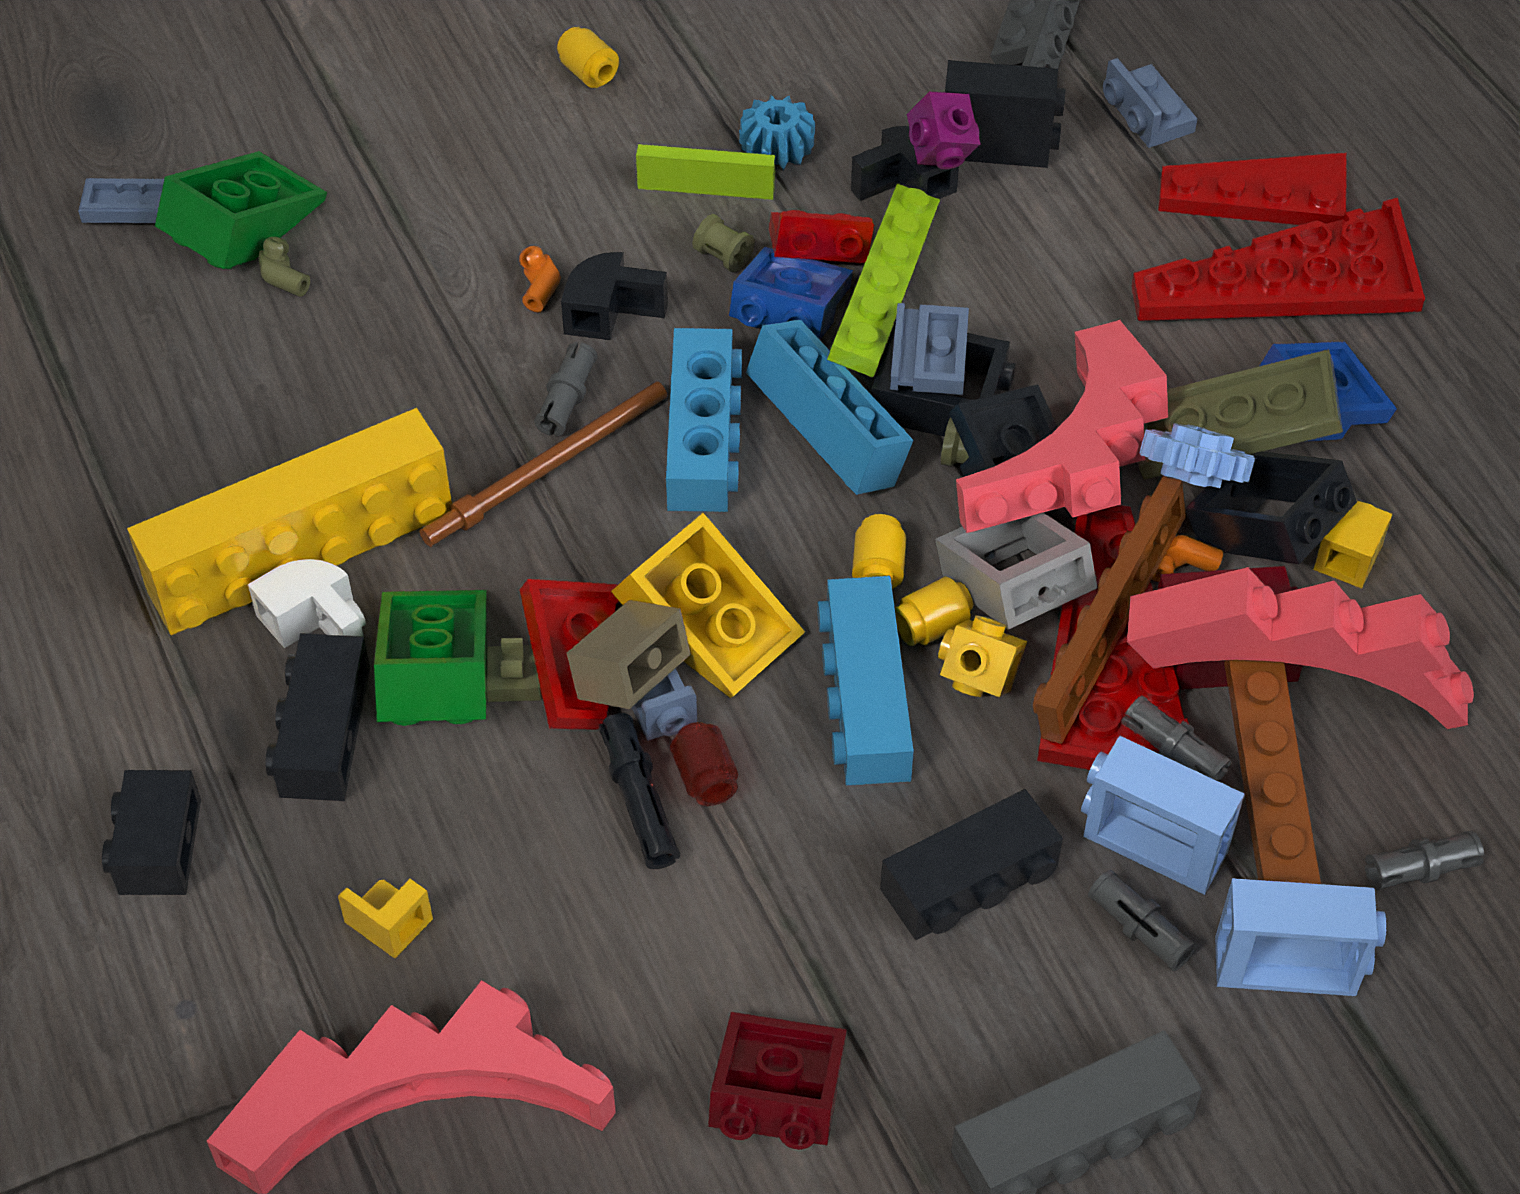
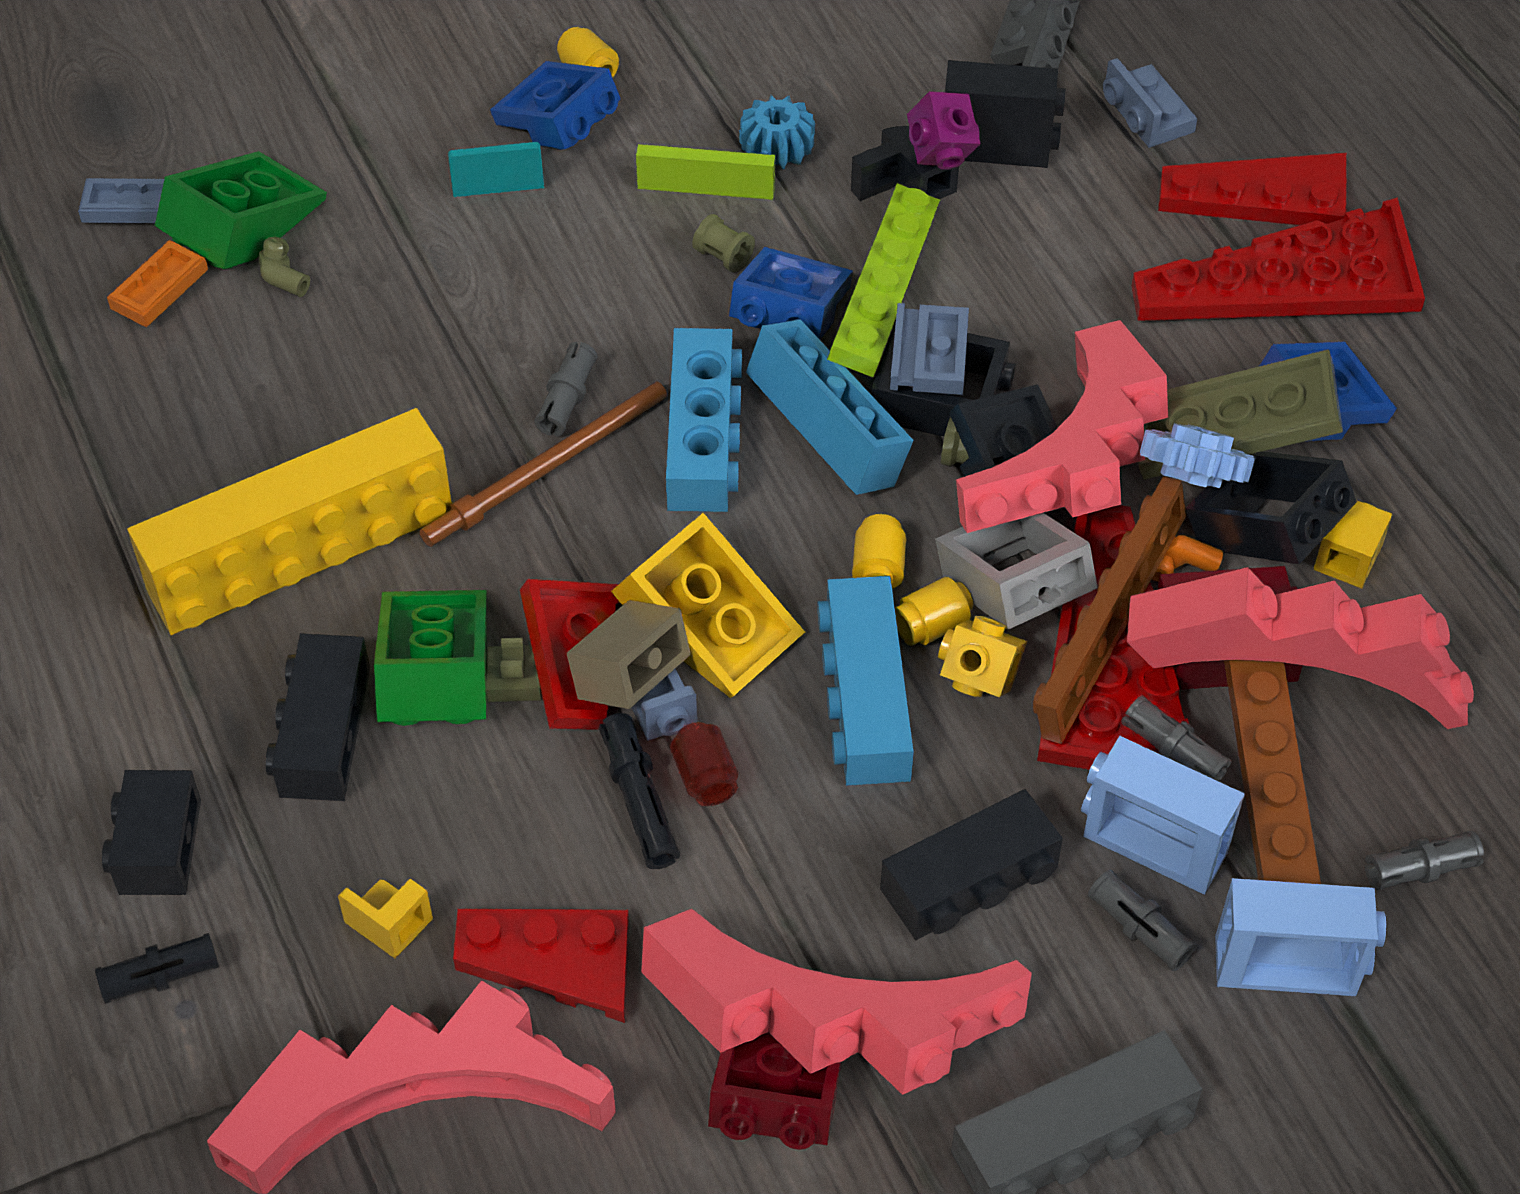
white brick [248,559,366,648] -> none
orange arm [519,246,561,312] -> none
black brick [561,252,668,340] -> none
red bracket [769,210,874,263] -> none
none -> black pin [95,933,219,1004]
none -> orange plate [107,240,208,328]
none -> teal panel [448,142,544,197]
none -> red wing [453,909,629,1023]
none -> blue plate [490,61,621,150]
none -> coral arch [641,909,1032,1095]

